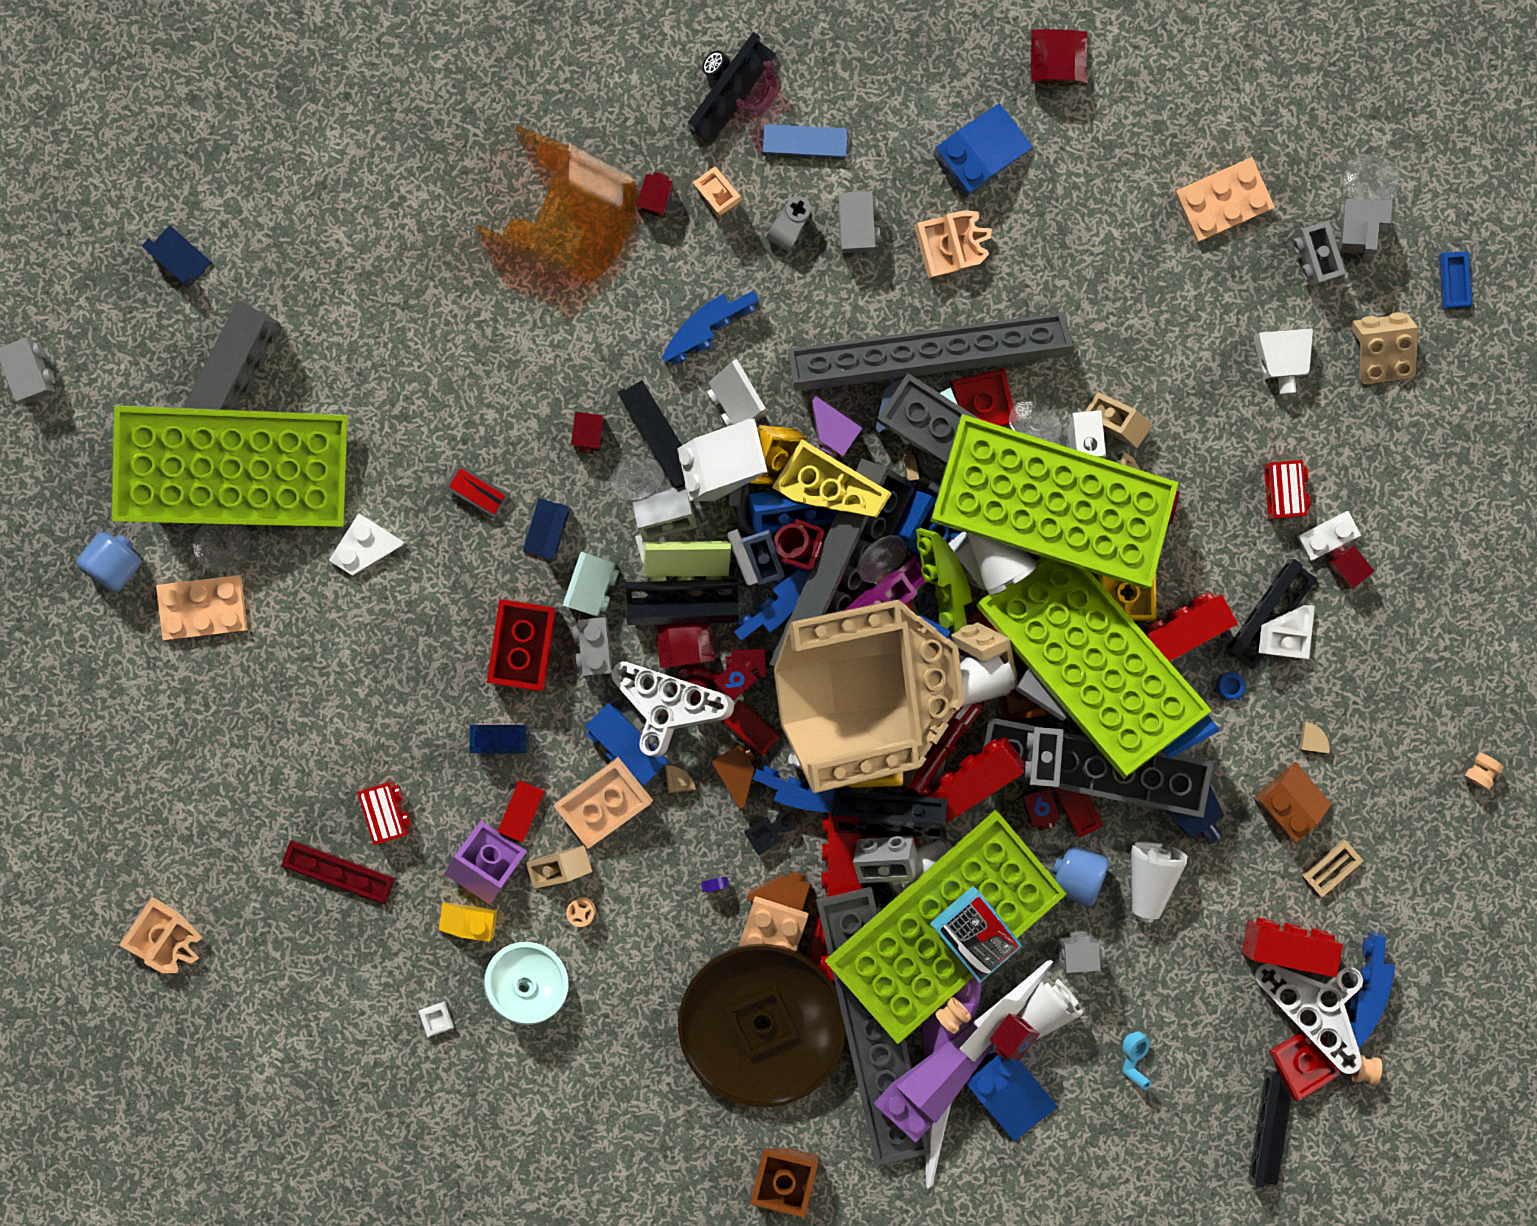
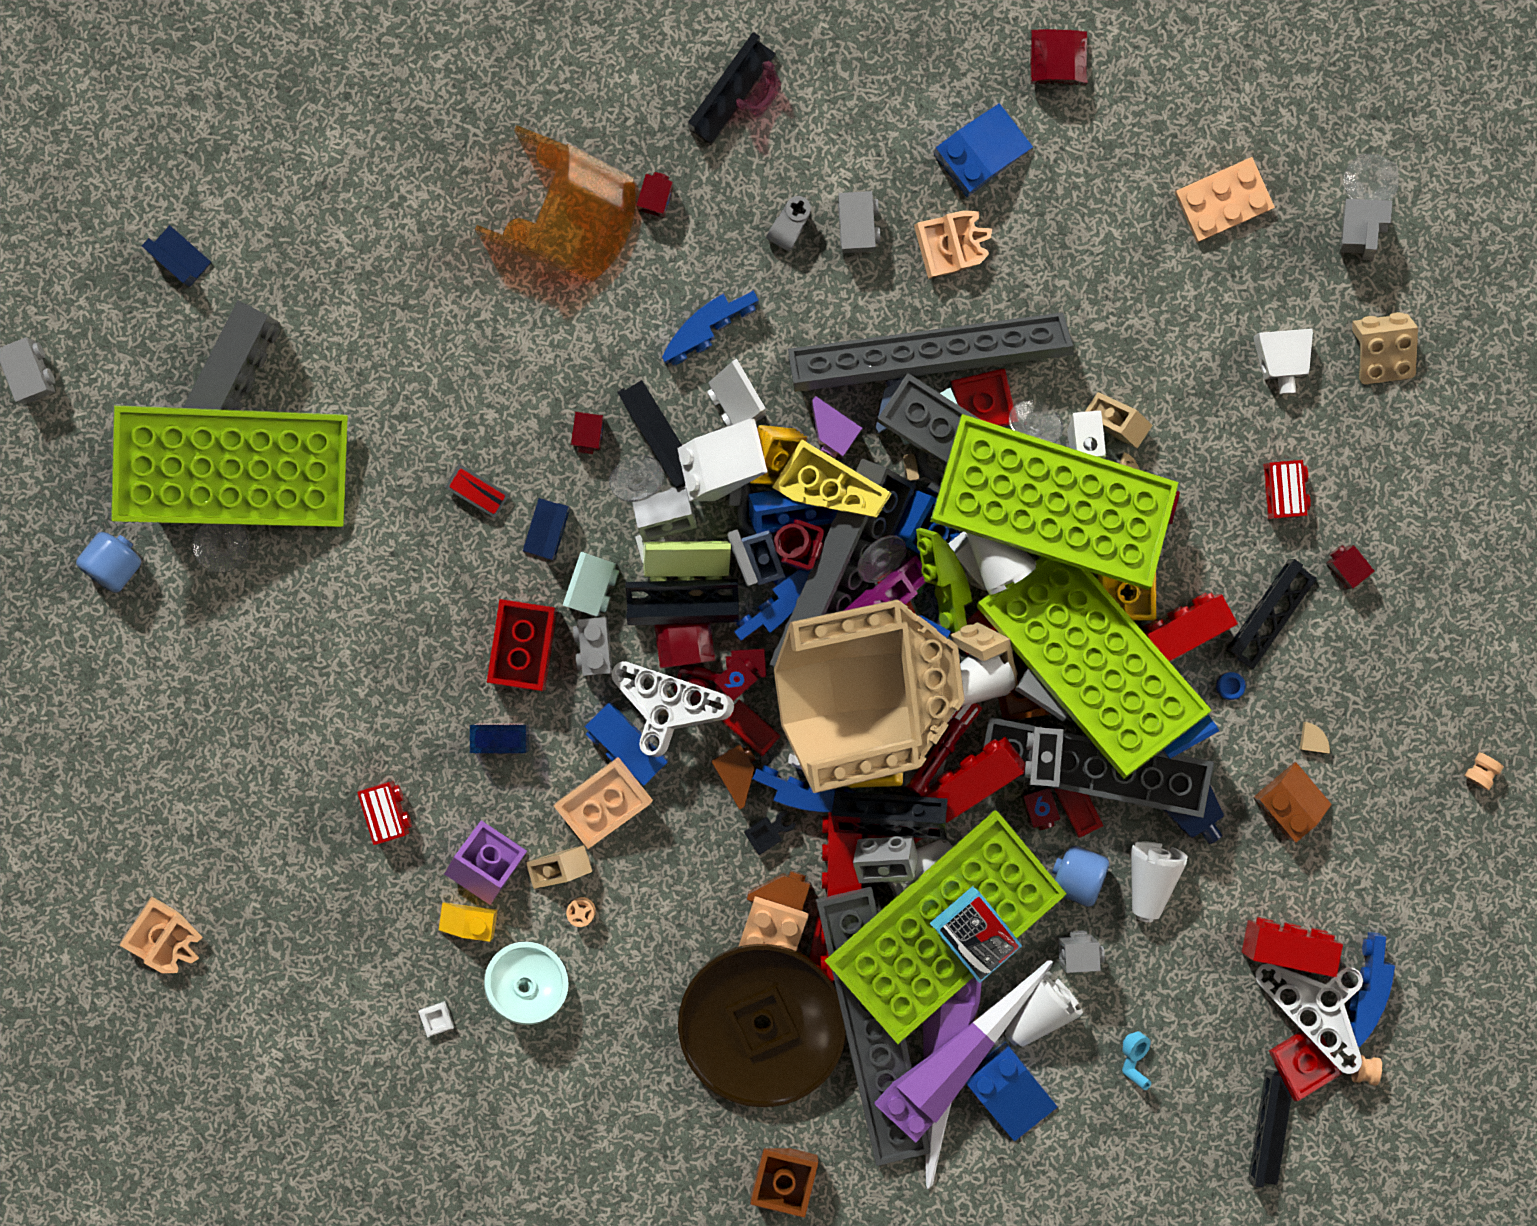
light nougat plate [156,575,248,640] -> none
dark red tile [281,840,396,905] -> none
white wing [329,514,405,575] -> none
red tile [497,780,545,843] -> none
tan tile [665,765,696,793] -> none
light nougat slope [693,167,743,218] -> none
dark purple tile [701,877,730,893] -> none
black tile [702,50,730,80] -> none
medium blue tile [763,124,848,158] -> none
light nougat wheel [935,997,971,1034] -> none
white sticker [960,998,1026,1062] -> none
dark red brick [989,1013,1040,1060] -> none
white wing [1259,605,1315,659] -> none
light grey brick [1293,220,1346,287] -> none
white plate [1297,511,1361,561] -> none
tan tile [1302,839,1363,897] -> none
blue tile [1439,251,1473,309] -> none

